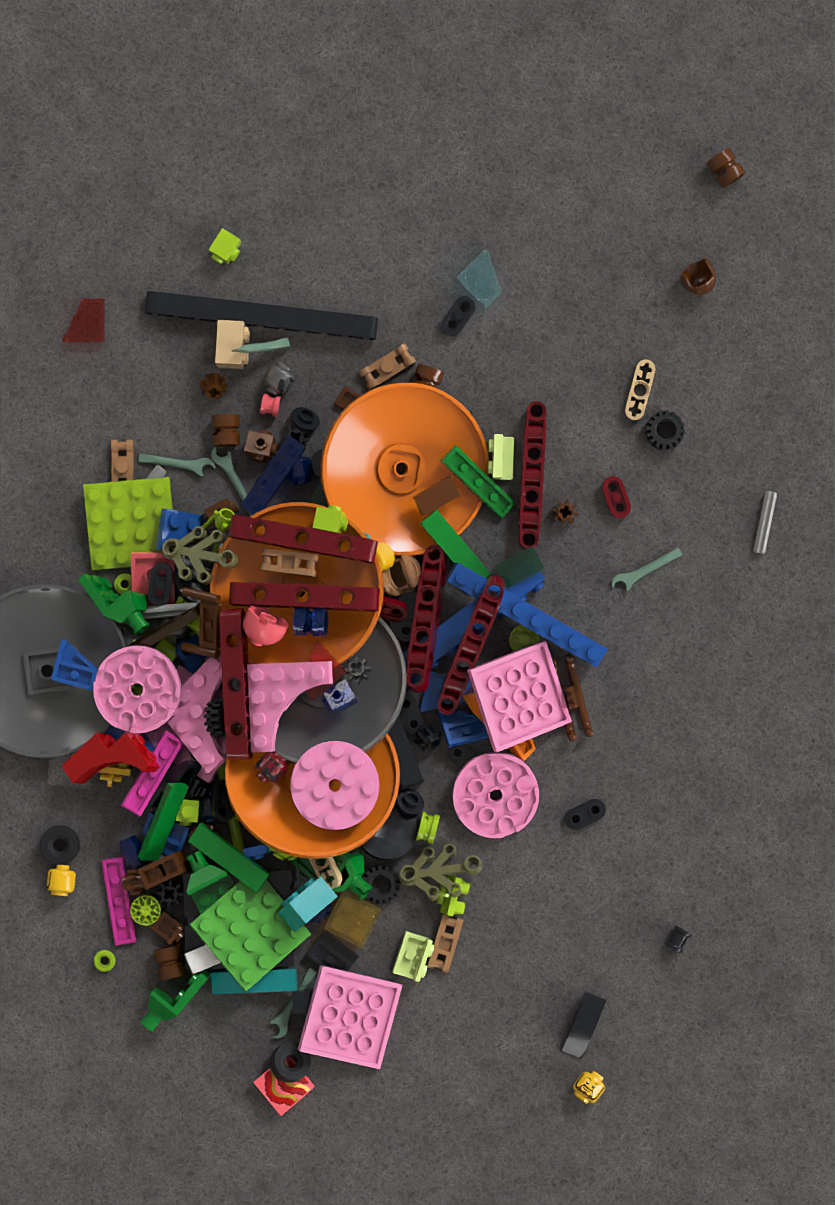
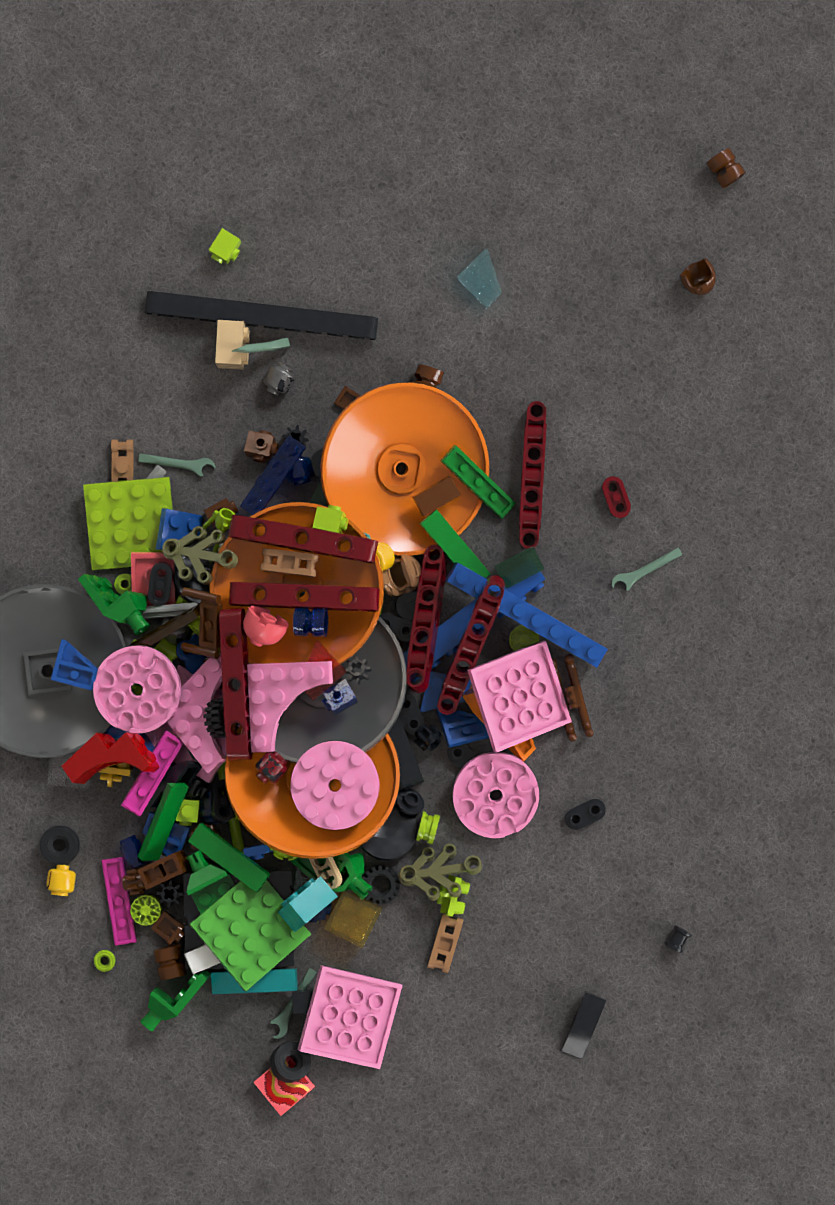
clear red wing [63,299,105,343] -> none
reddish brown gear [200,372,227,399] -> none
sand green piece [211,447,257,516] -> none
reddish brown wheel [212,414,240,447] -> none
coral wheel [260,393,281,417] -> none
black piece [290,407,320,431] -> none
black plate [306,929,359,971] -> none
medium nougat plate [358,344,417,391] -> none
dark red plate [379,596,407,622] -> none
yellowish green bracket [392,931,434,982] -> none
black plate [442,296,475,336] -> none
yellowish green bracket [488,434,514,480] -> none
reddish brown gear [552,499,578,526] -> none
yellow head [573,1071,605,1104] -> none
tan beam [625,359,655,421] -> none
black tyre [645,410,685,450] -> none
light grey axle [753,491,777,554] -> none

